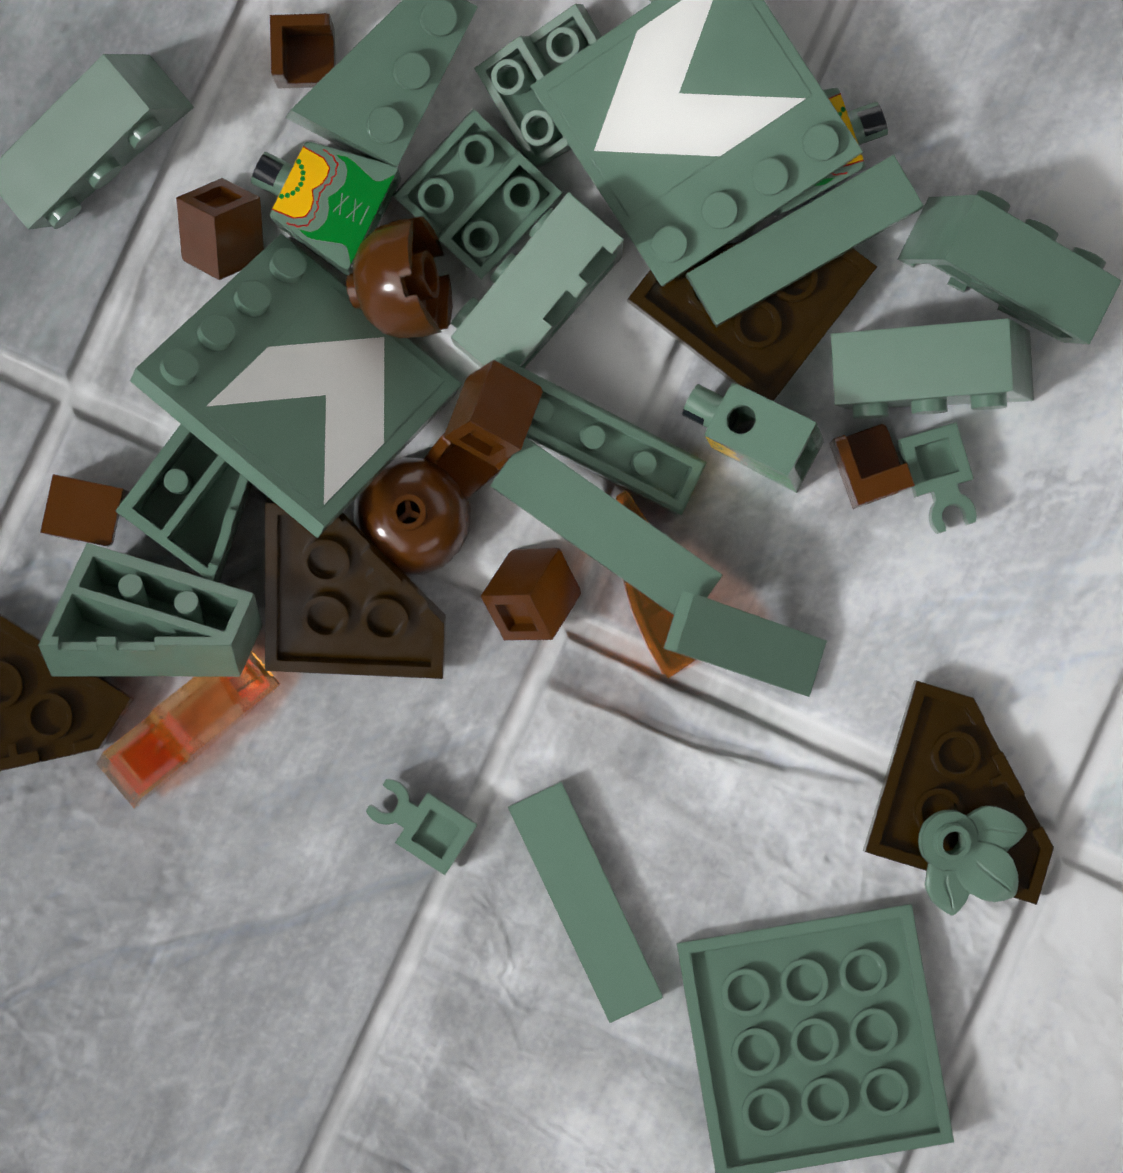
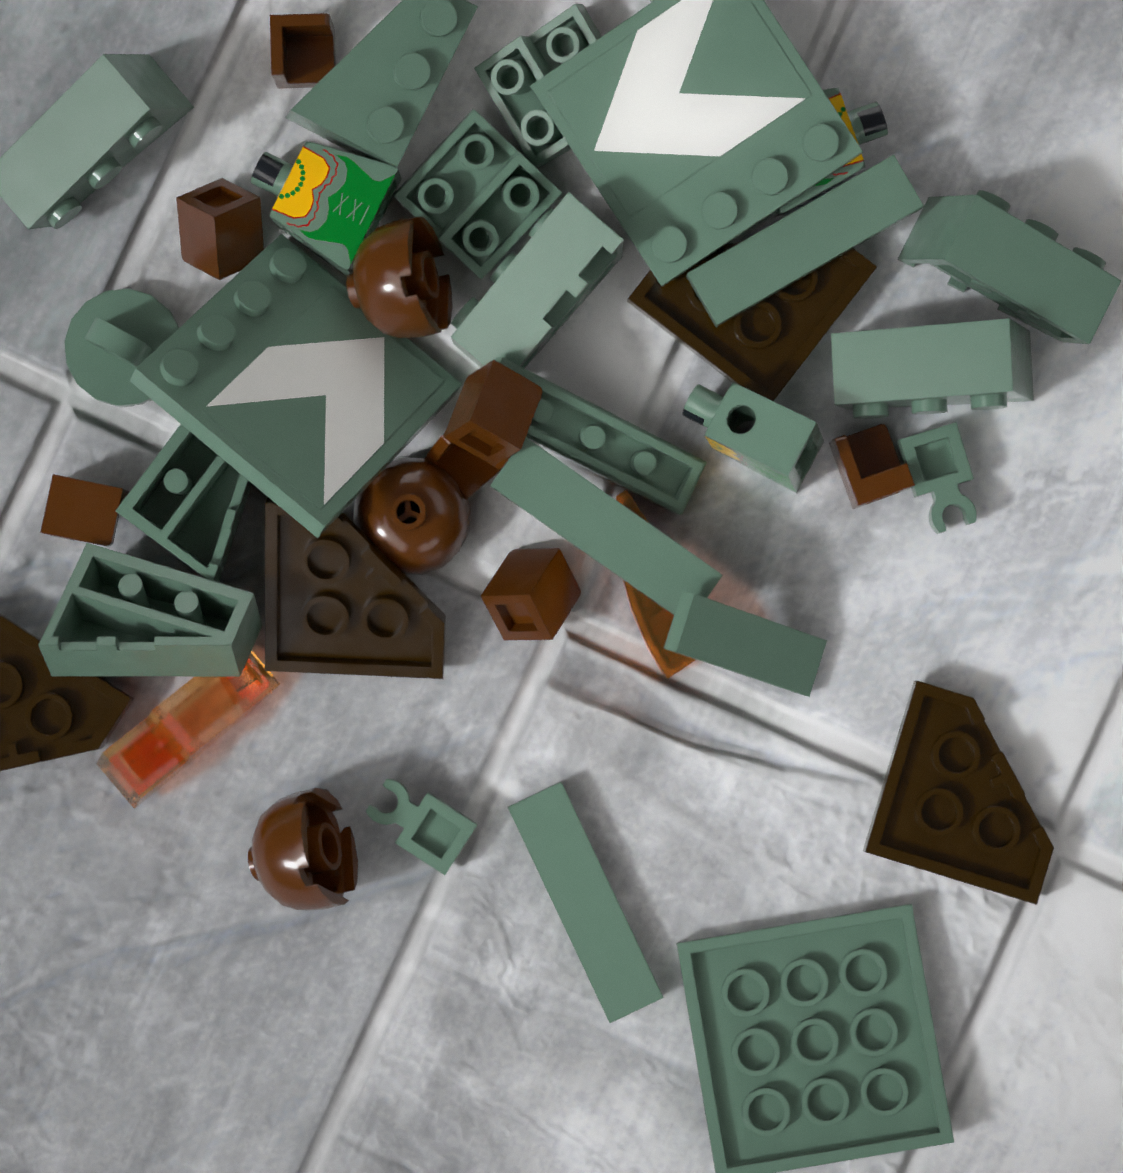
sand green plate [918,805,1027,916] -> none
none -> sand green tile [64,288,179,408]
none -> reddish brown cylinder [248,788,358,911]

